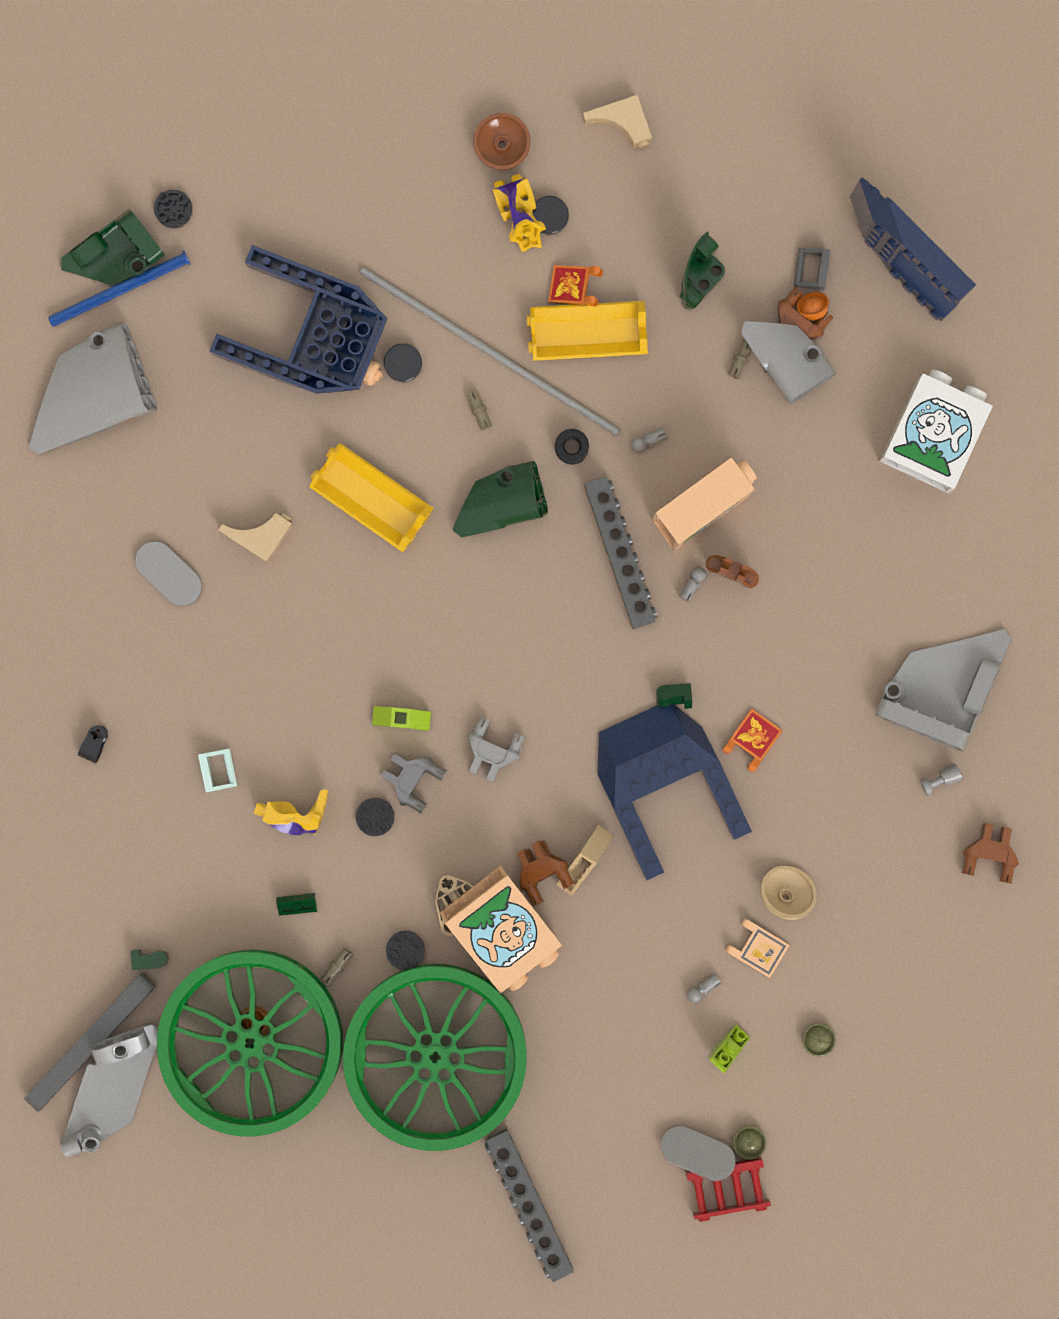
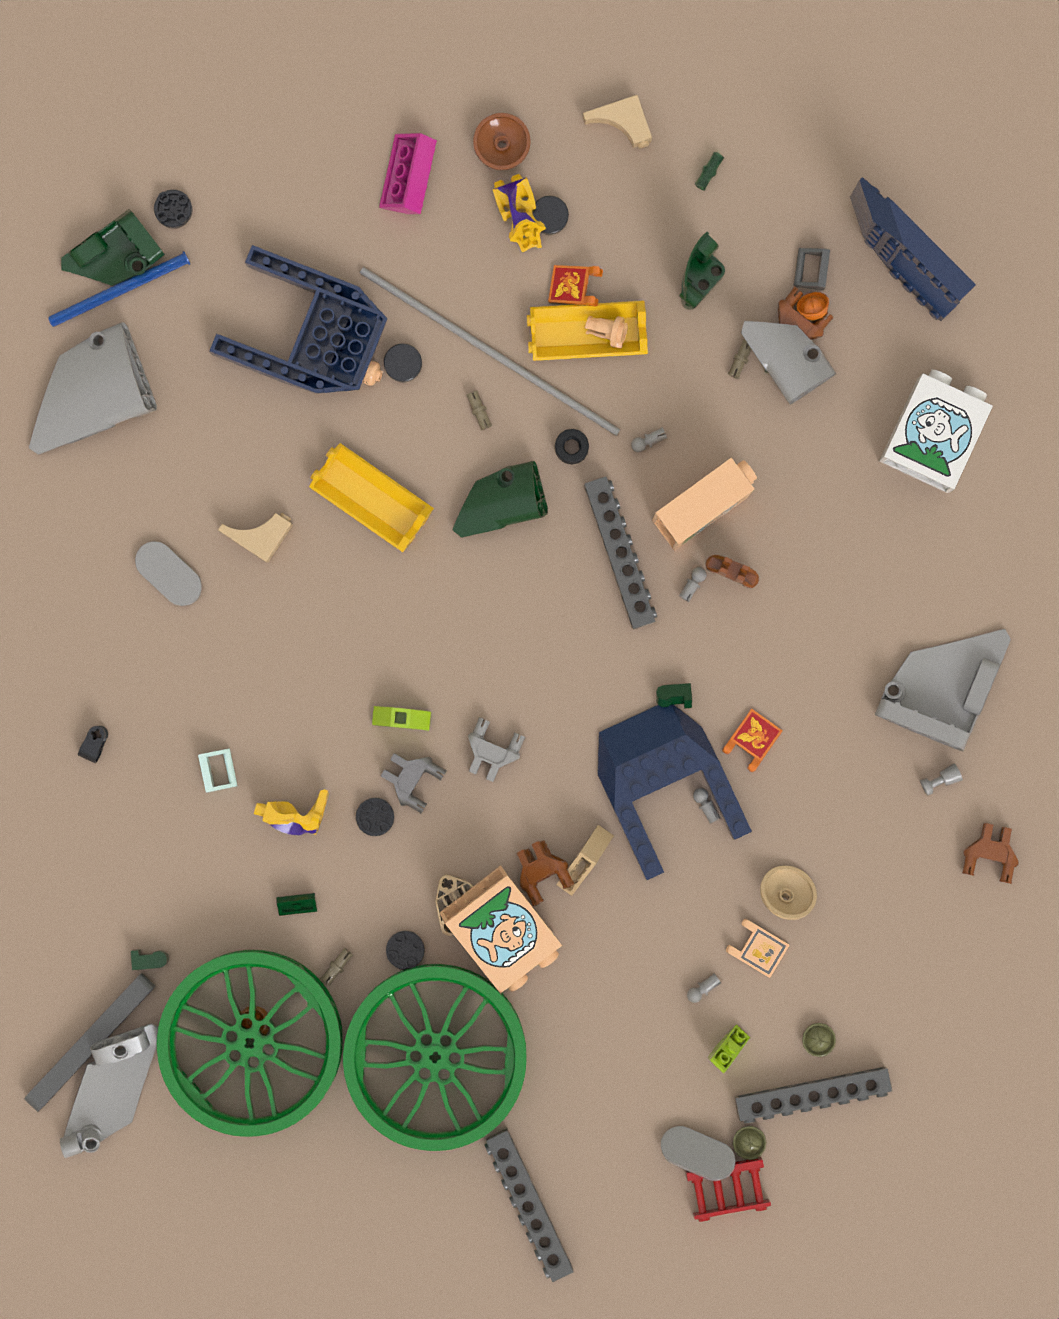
none -> dark pink slope [379,133,437,214]
none -> light nougat piece [585,316,628,348]
none -> light grey pin [693,788,721,824]
none -> clear green pin [694,152,724,191]
none -> dark grey brick [734,1067,892,1123]

